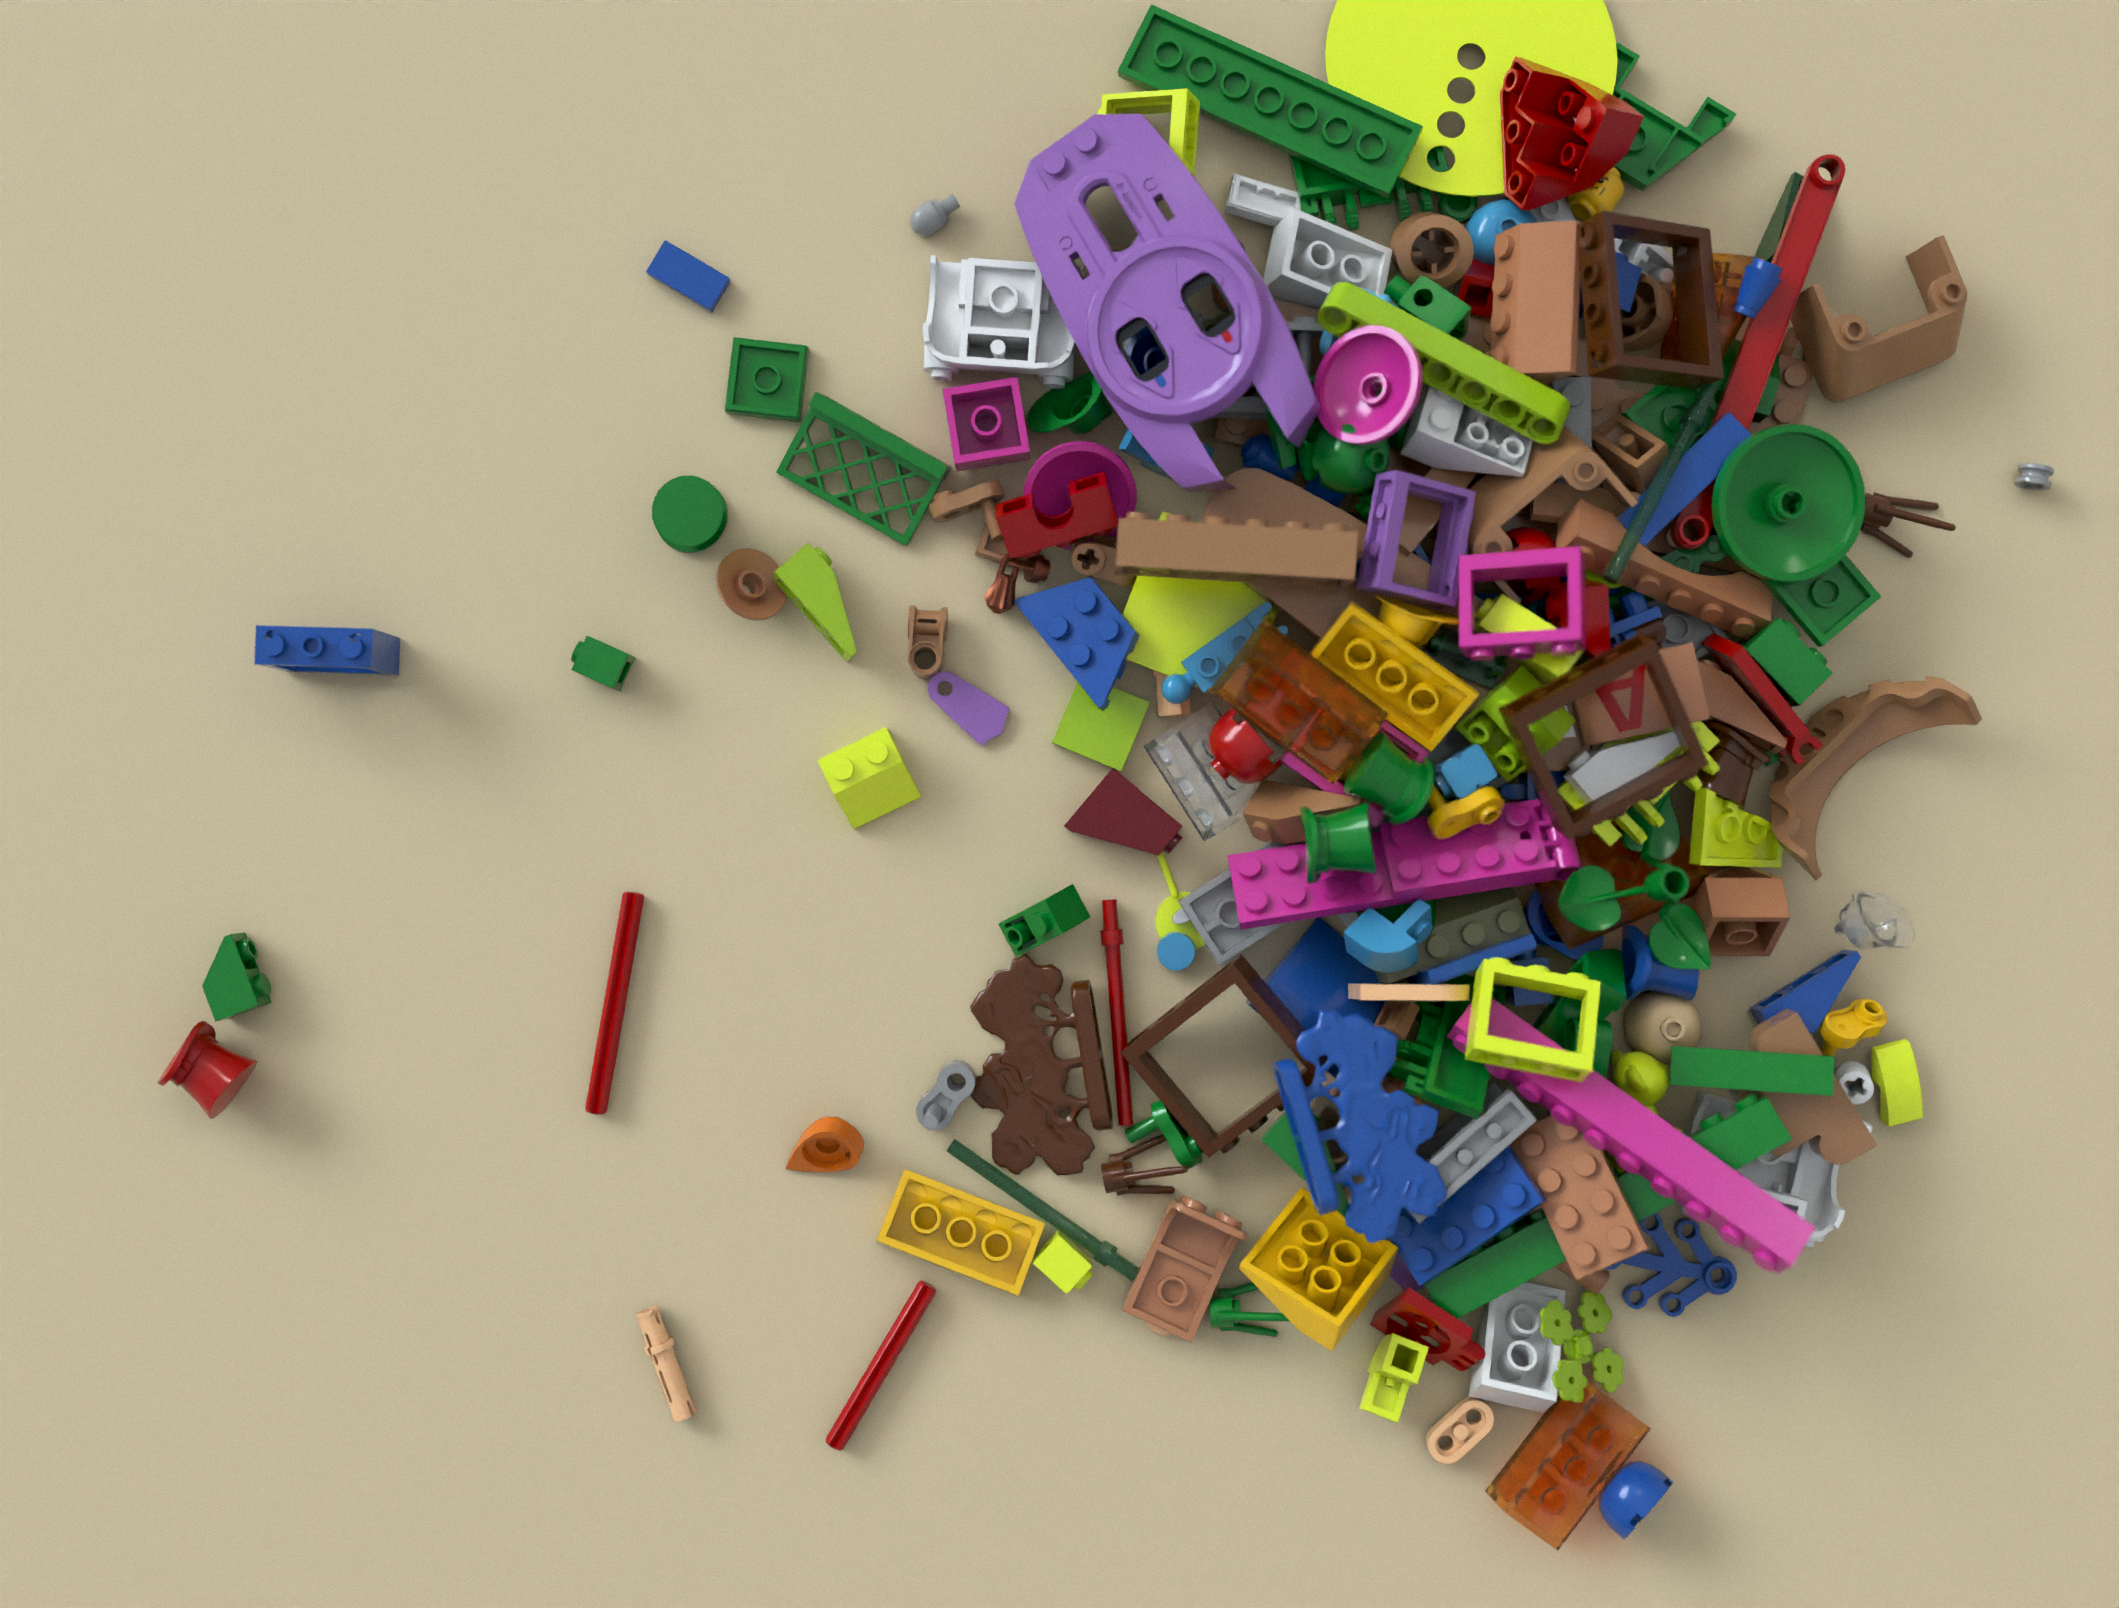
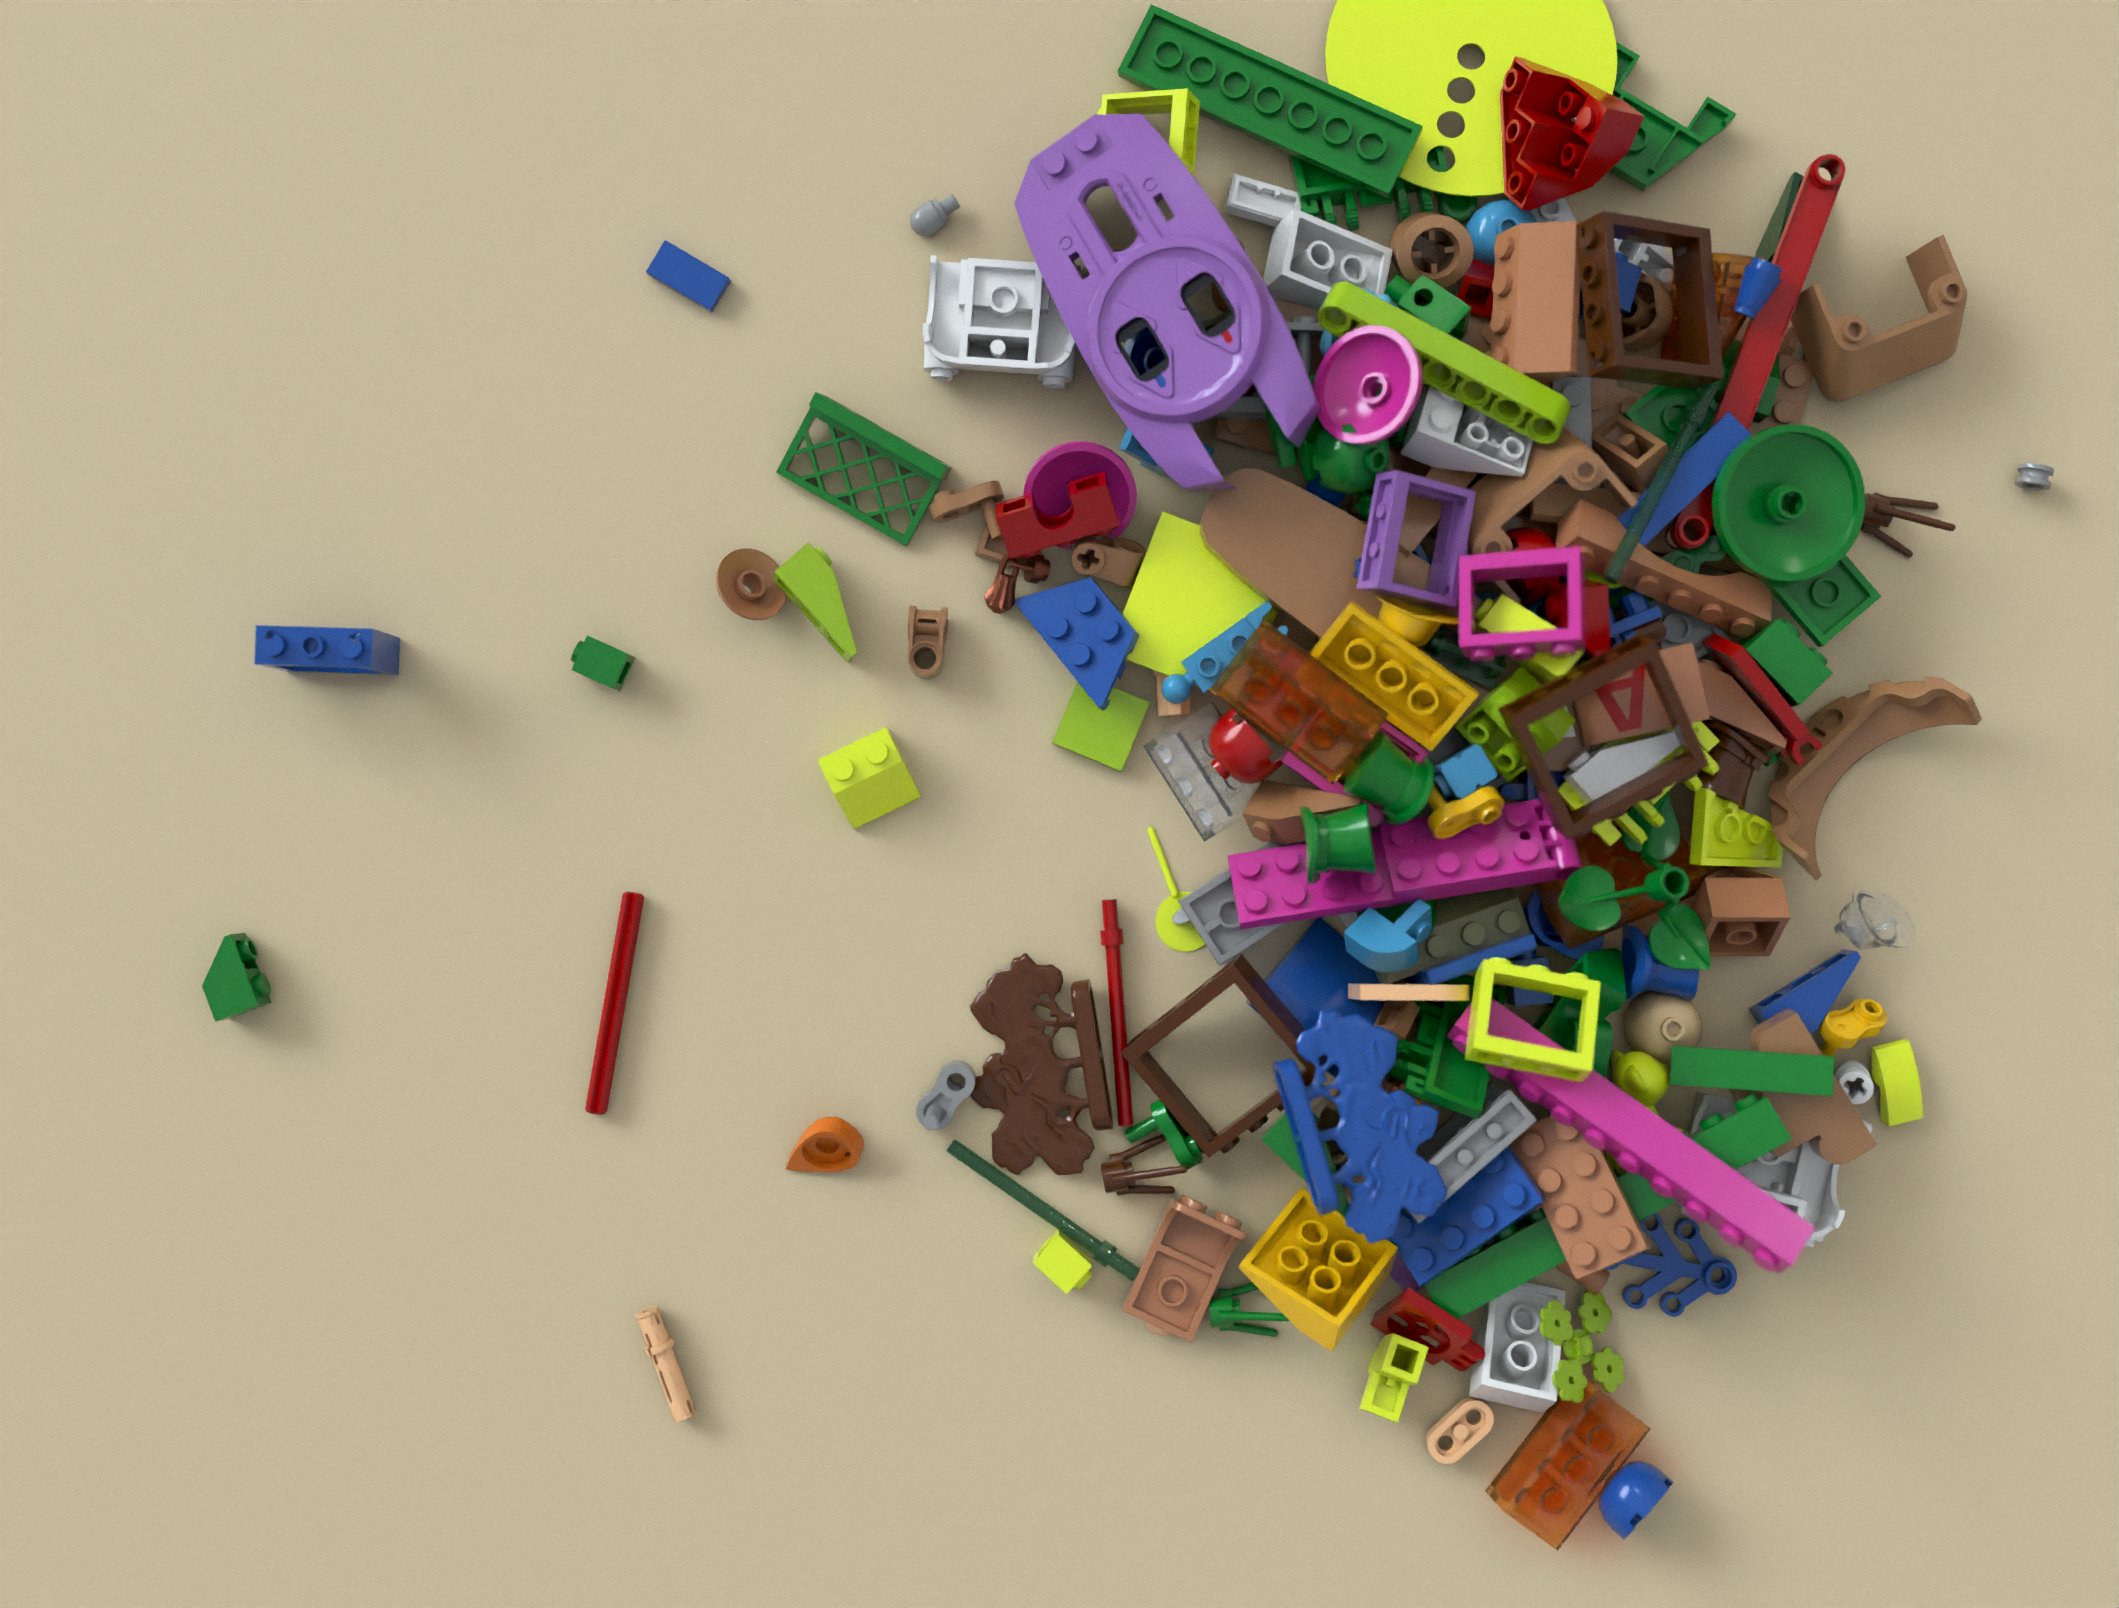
red hat [157,1021,257,1119] -> none
green hat [652,475,728,553] -> none
green tile [725,337,809,422] -> none
red axle [826,1280,936,1451] -> none
yellow slope [876,1169,1045,1297] -> none
medium lavender piece [928,671,1009,745] -> none
dark pink brick [942,377,1030,472] -> none
green slope [998,884,1091,957] -> none
green piece [1027,372,1113,434] -> none
dark red slope [1064,768,1183,855] -> none
medium nougat brick [1114,512,1358,588] -> none
dark azure tile [1157,932,1195,971] -> none
blue brick [1241,433,1299,482] -> none
yellow head [1567,167,1625,221] -> none

